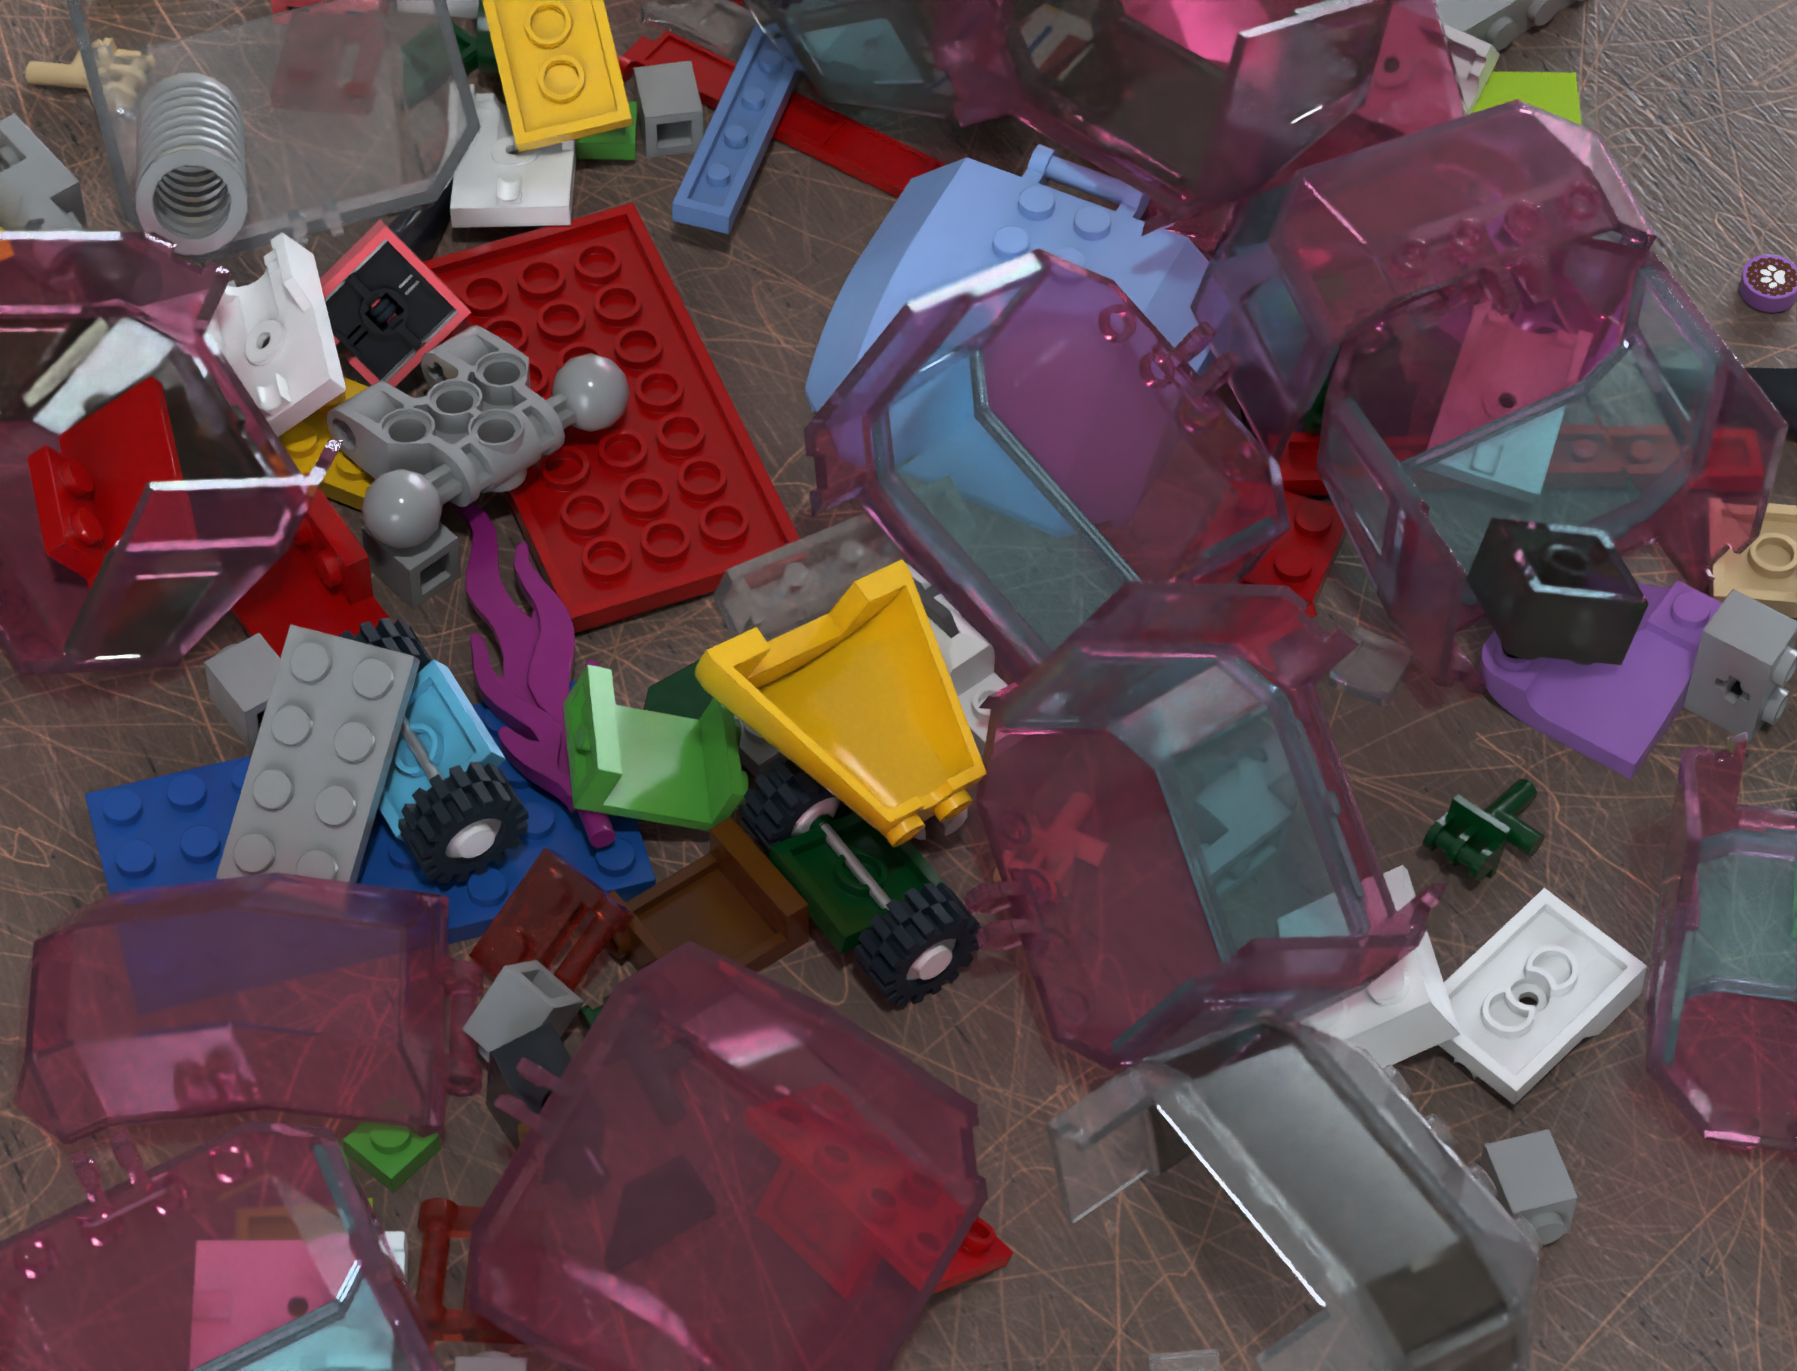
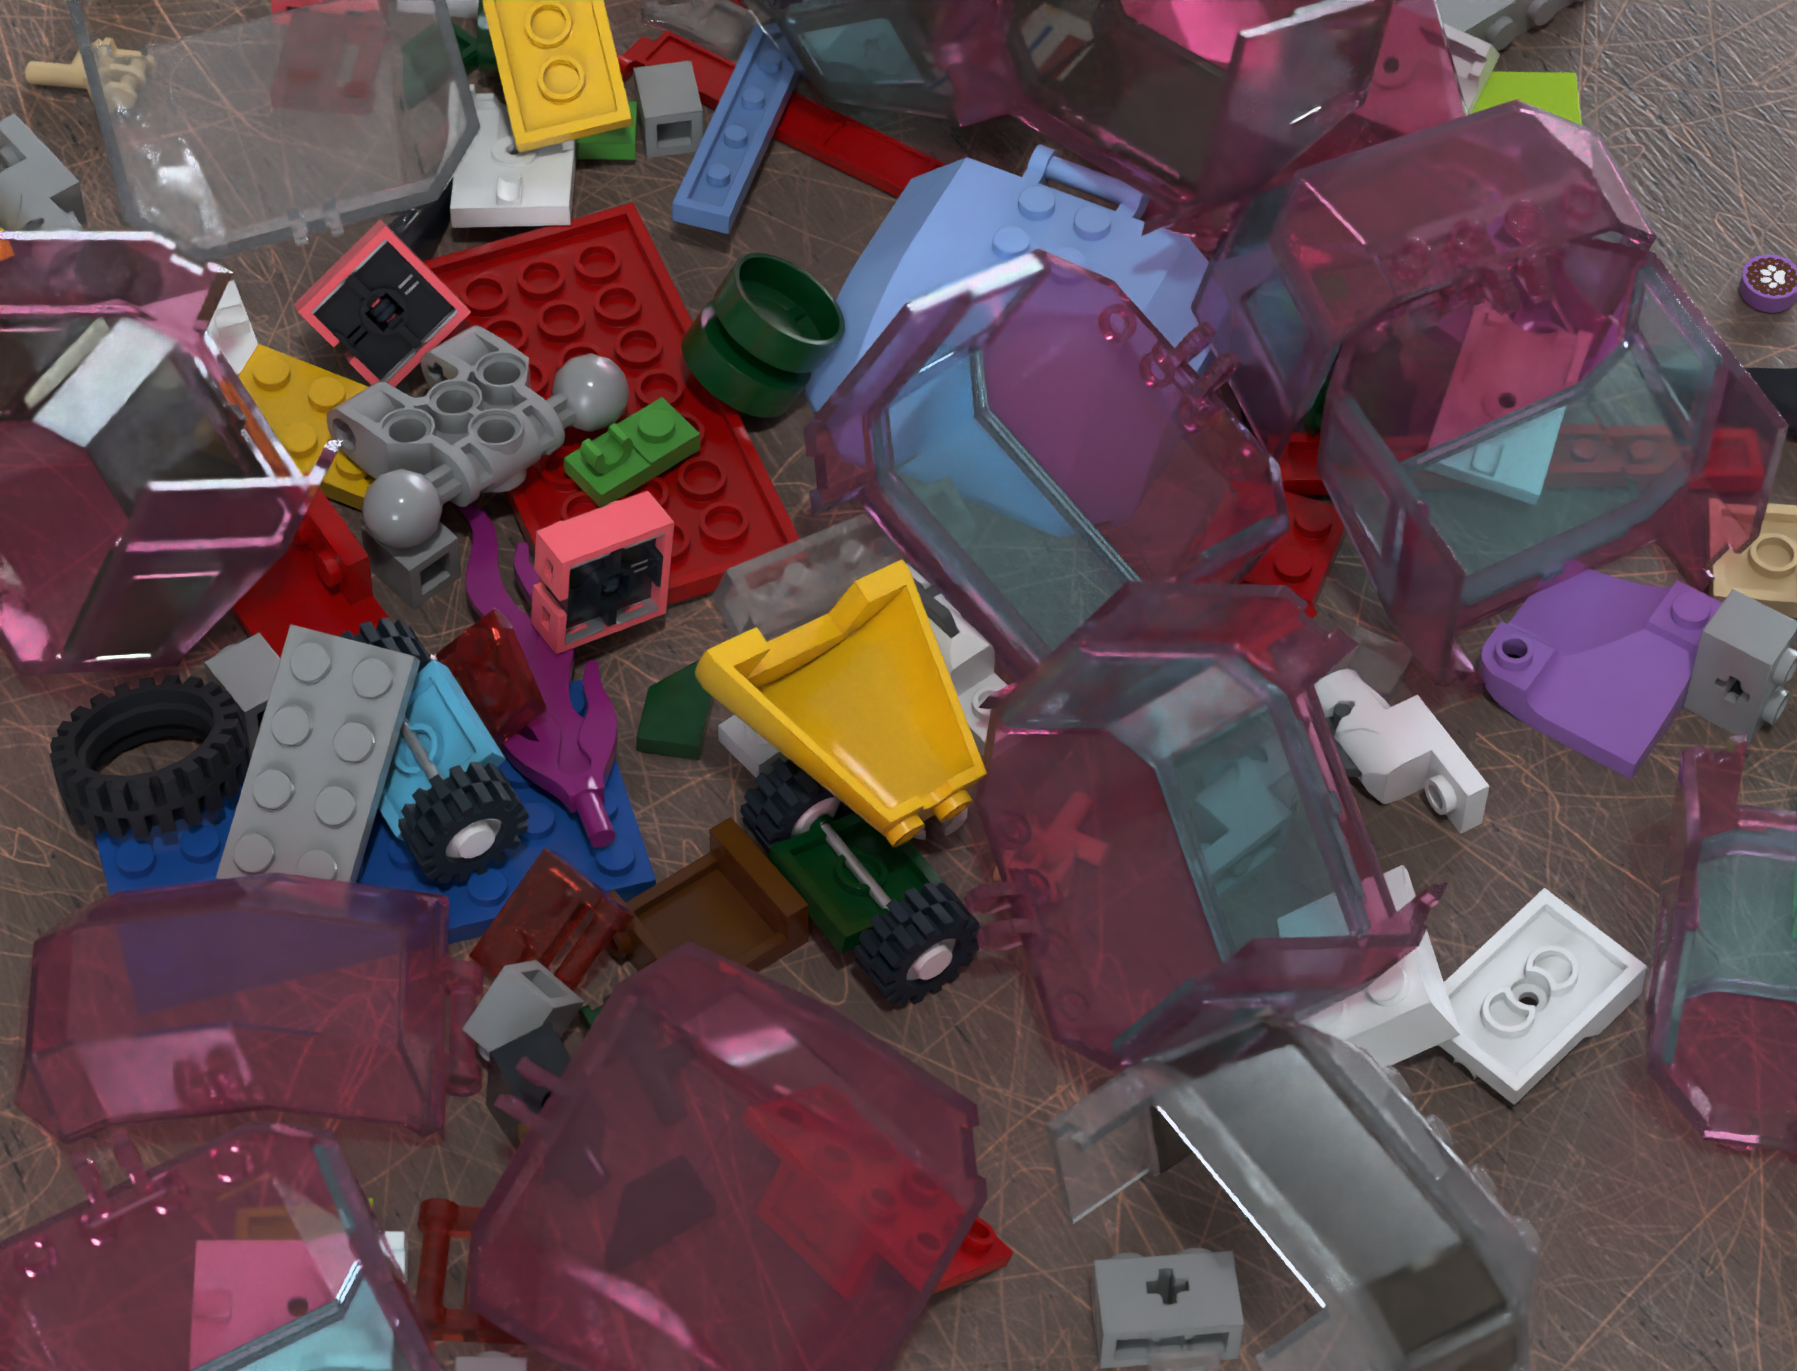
red bracket [27,376,203,632] -> none
light grey piece [136,73,248,255] -> none
white piece [190,232,346,455] -> none
bright green plate [343,1096,441,1193] -> none
bright green panel [563,665,748,831] -> none
dark green arm [1423,779,1545,881] -> none
clear smoke brick [1466,517,1649,665] -> none
light grey brick [1477,1129,1578,1248] -> none
none -> black tyre [50,675,251,838]
none -> clear red plate [428,608,547,747]
none -> coral piece [531,491,674,655]
none -> bright green plate [564,397,700,508]
none -> dark green wheel [681,253,845,418]
none -> light grey brick [1090,1248,1244,1369]
none -> white plate [1305,669,1489,834]

